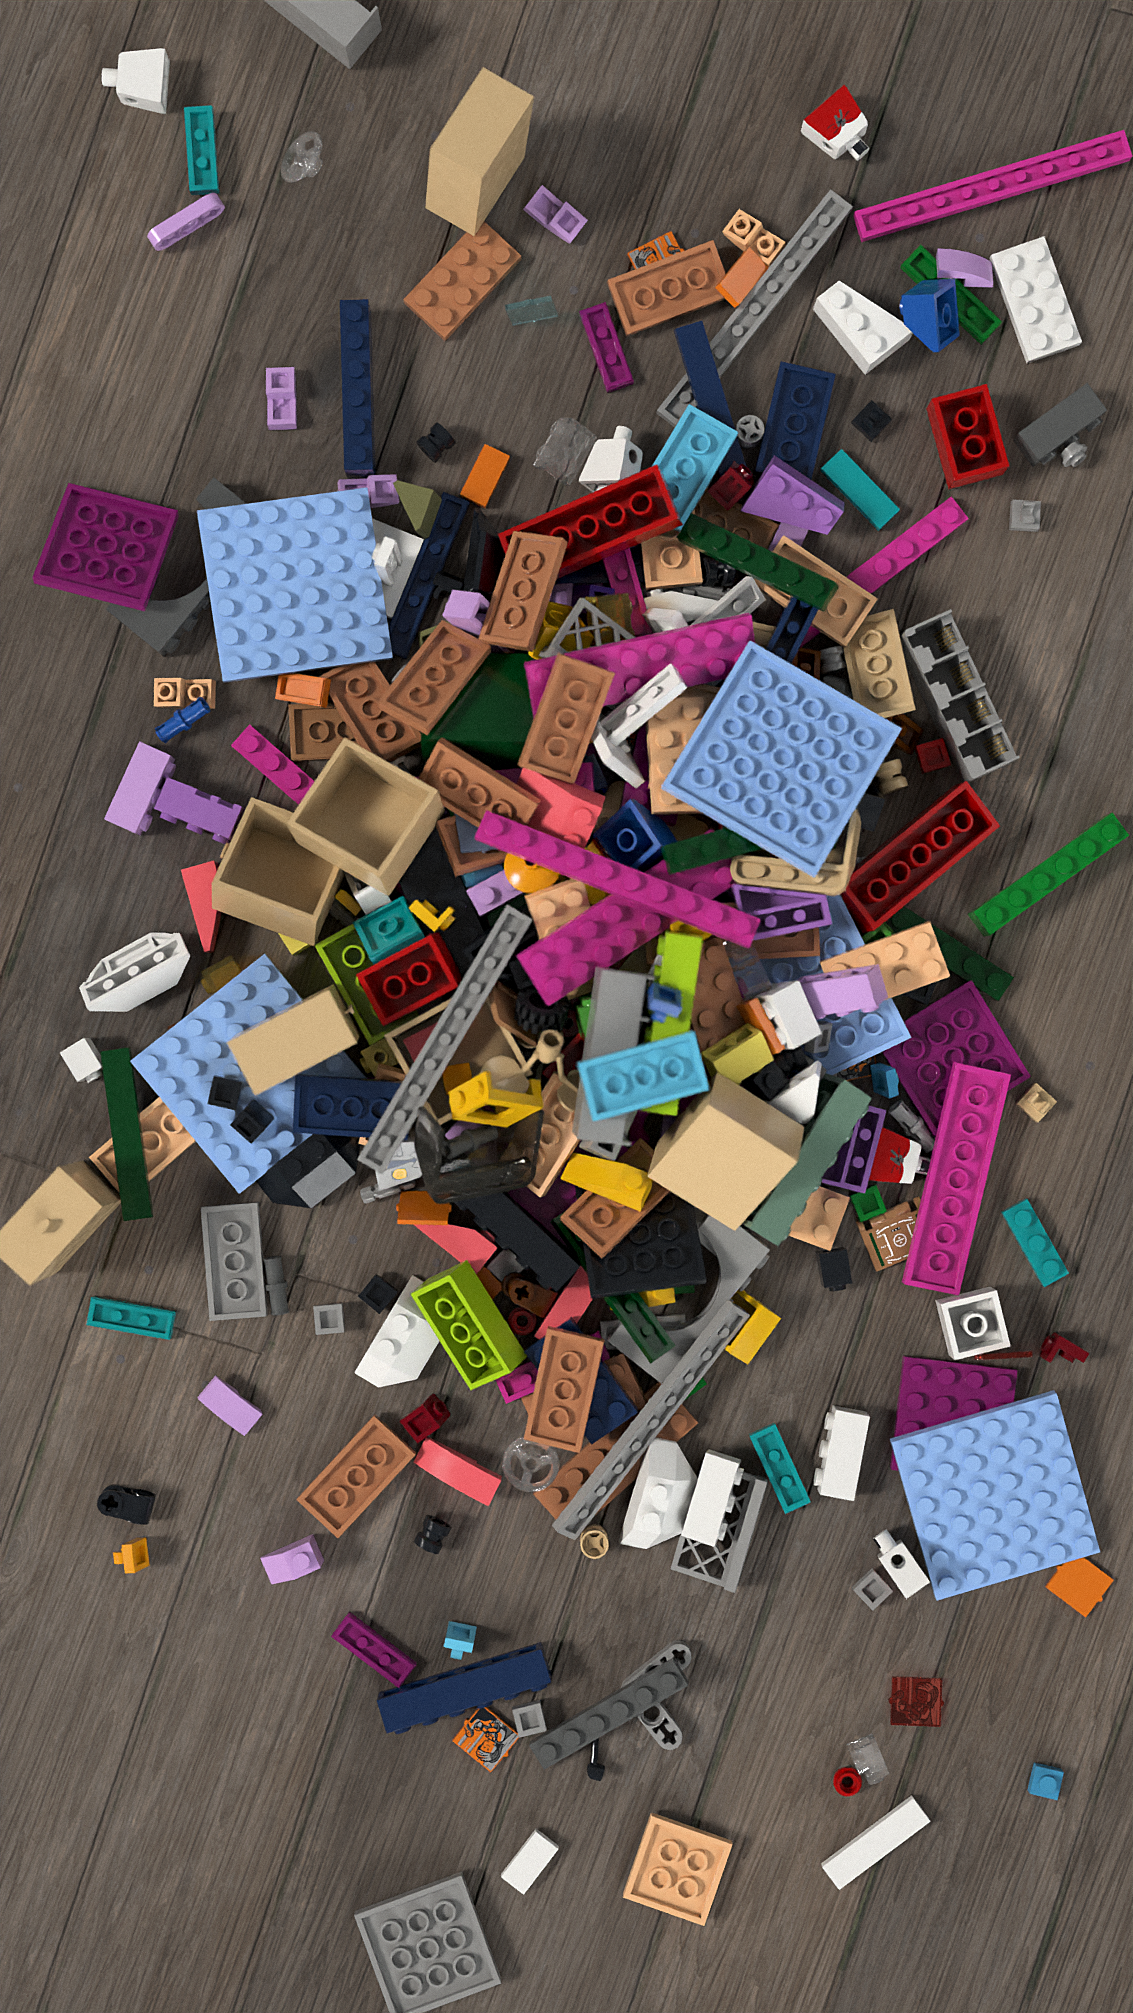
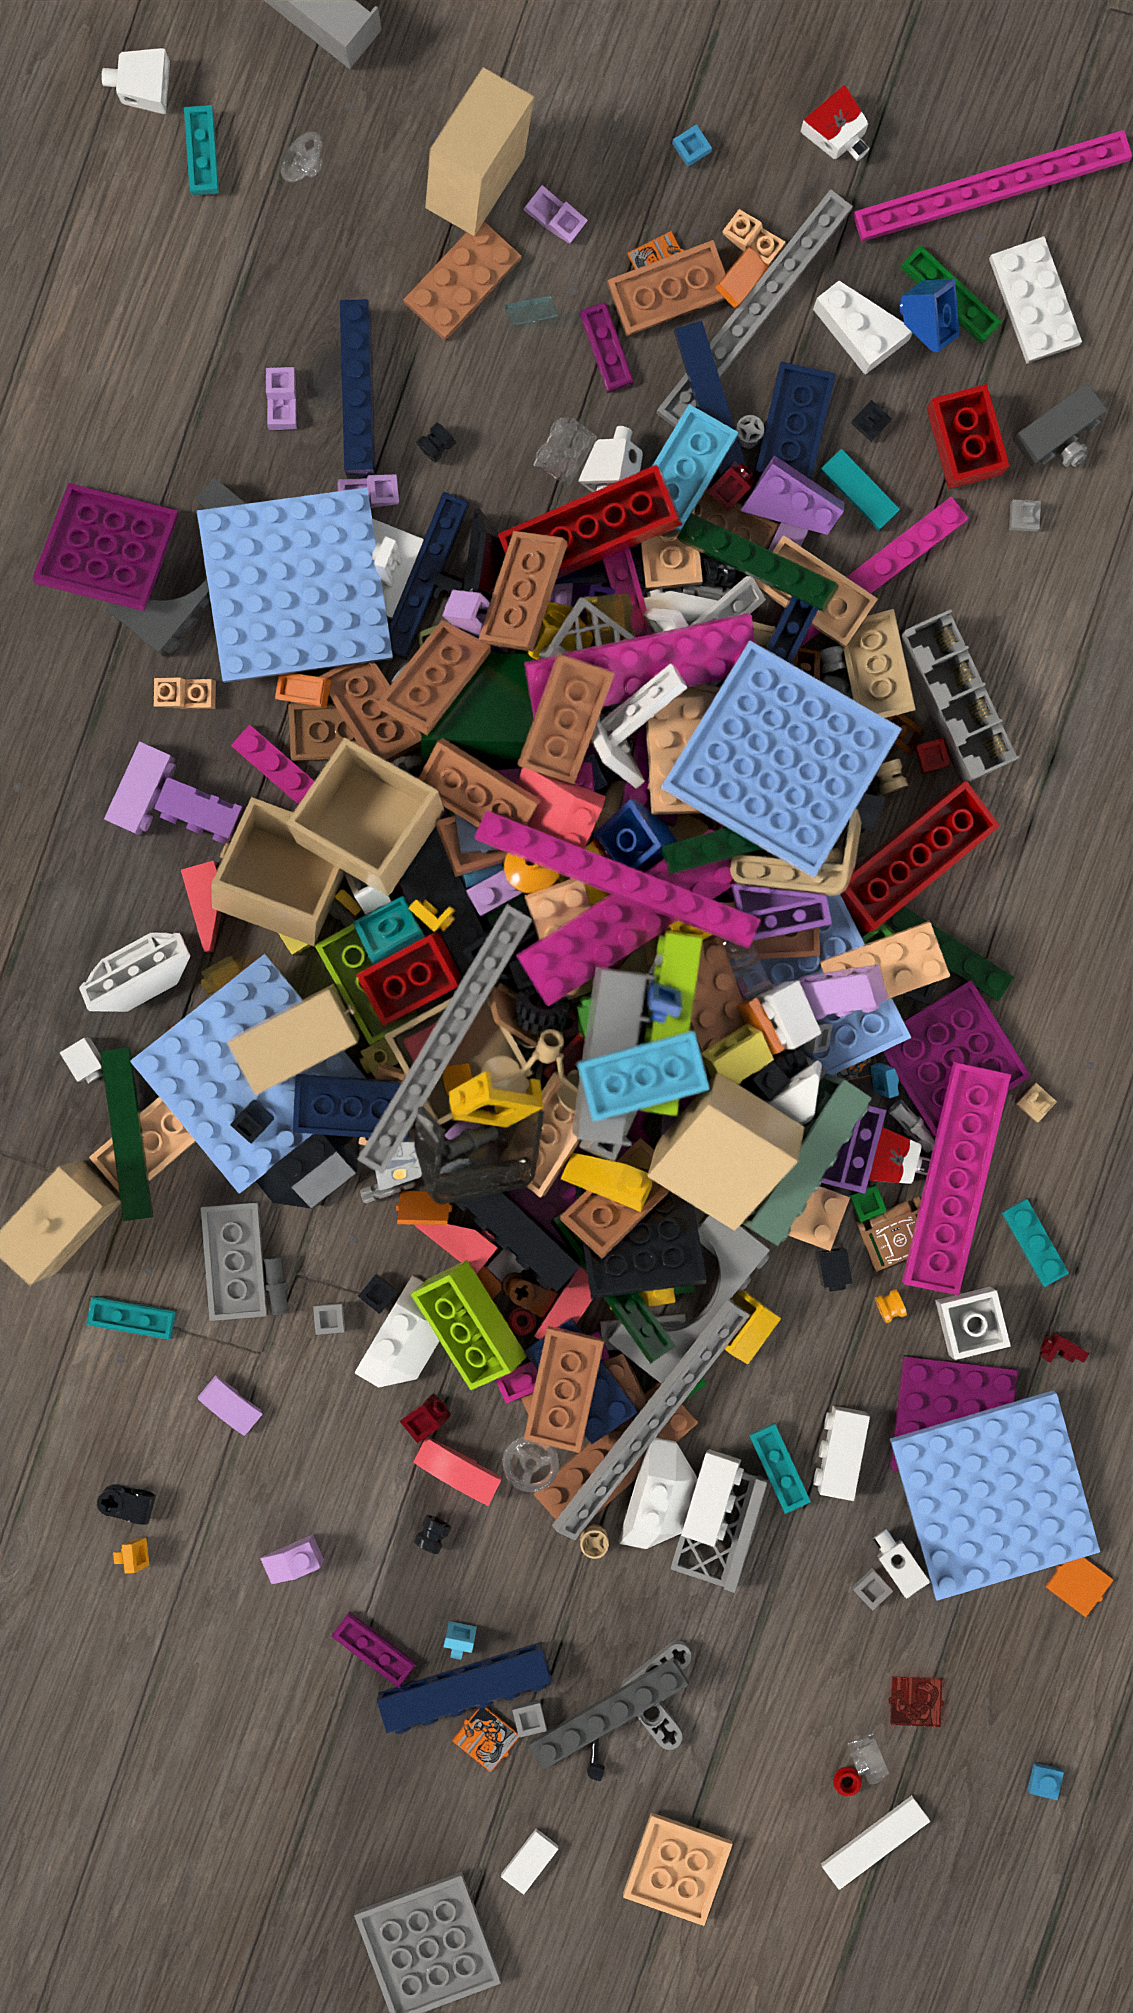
lavender beam [147,193,225,251] -> none
blue pin [155,697,211,743] -> none
black plate [207,1075,243,1110] -> none
nougat plate [296,1414,416,1538] -> none
olive slope [393,480,442,540] -> none
orange tile [460,444,510,509] -> none
lavender slope [936,249,993,287] -> none
green arch [968,812,1129,937] -> none
clear red piece [974,1351,1033,1360] -> none
none -> dark azure plate [672,124,712,167]
none -> light orange wheel [875,1289,907,1324]

